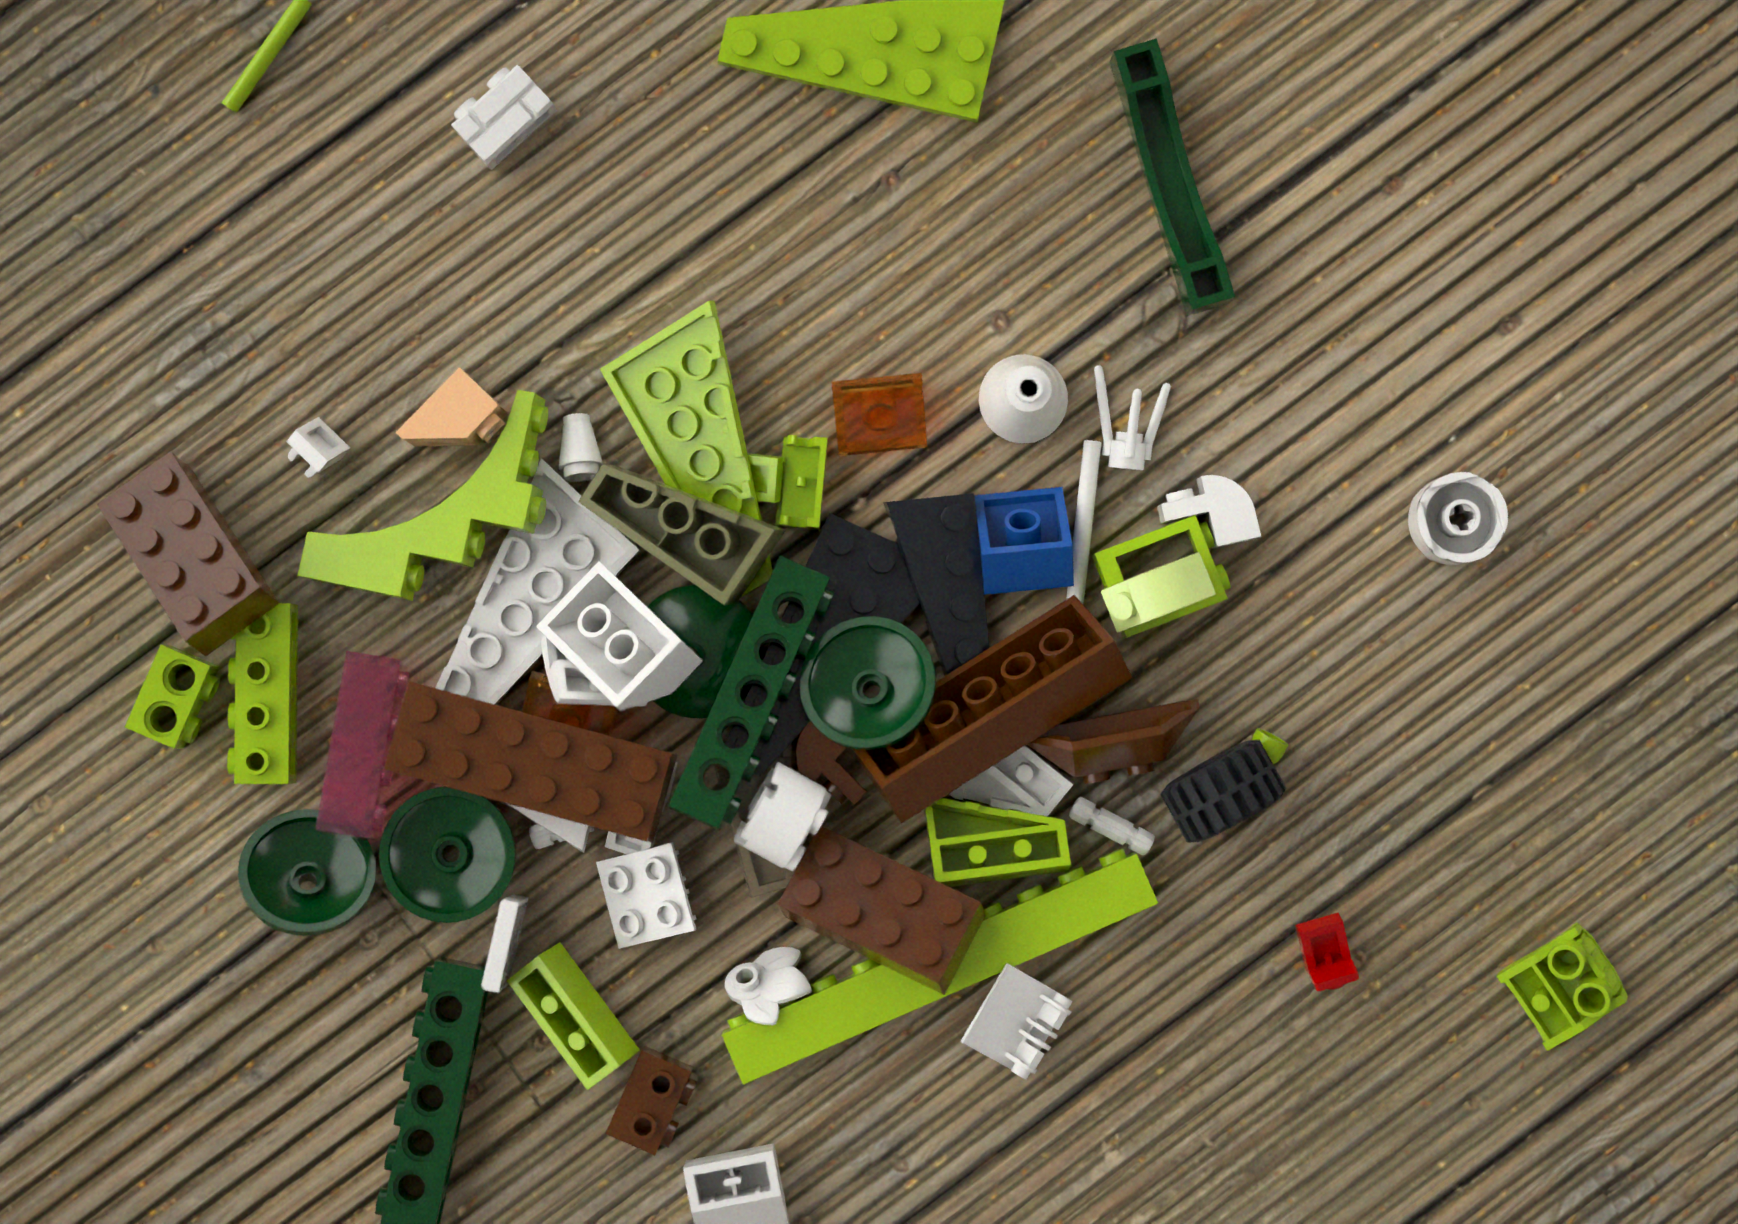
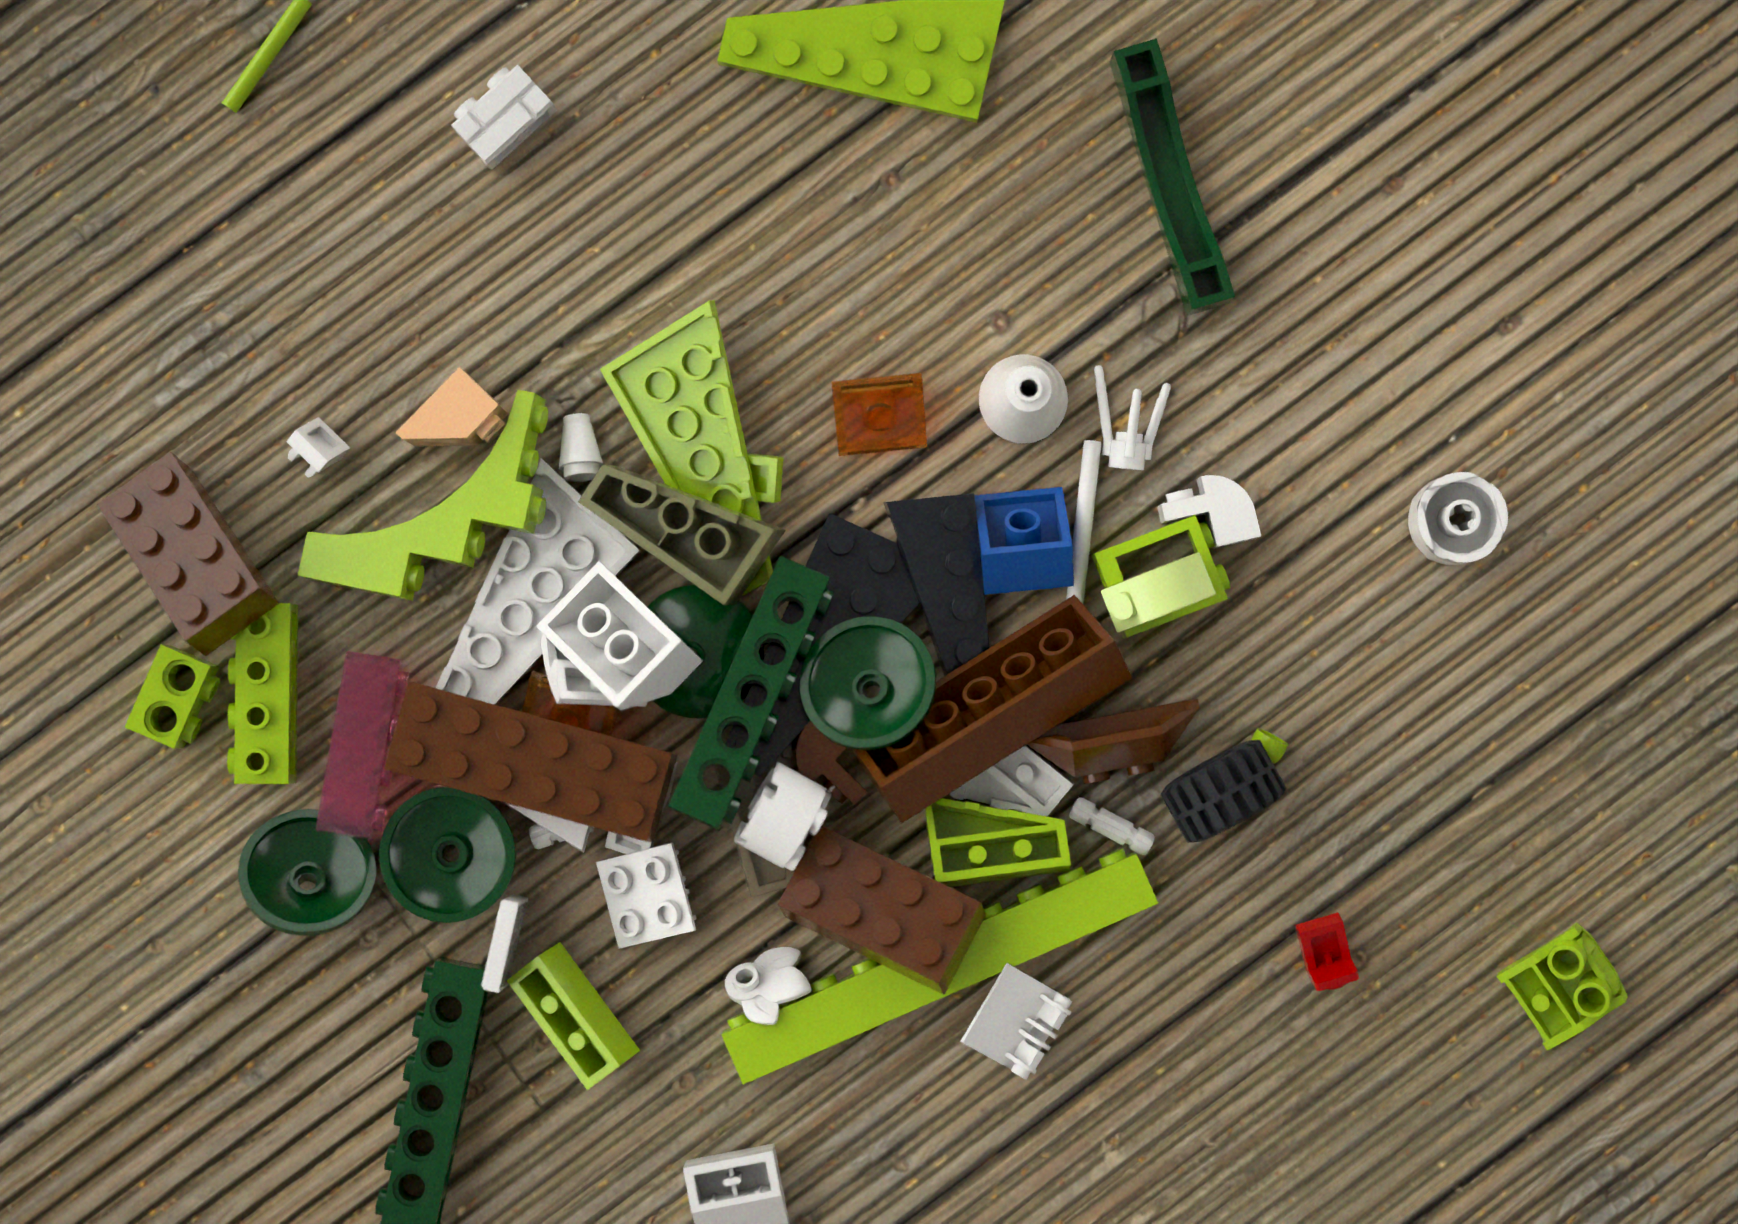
reddish brown brick [605,1046,697,1155] -> none
lime hinge [775,435,828,530] -> none

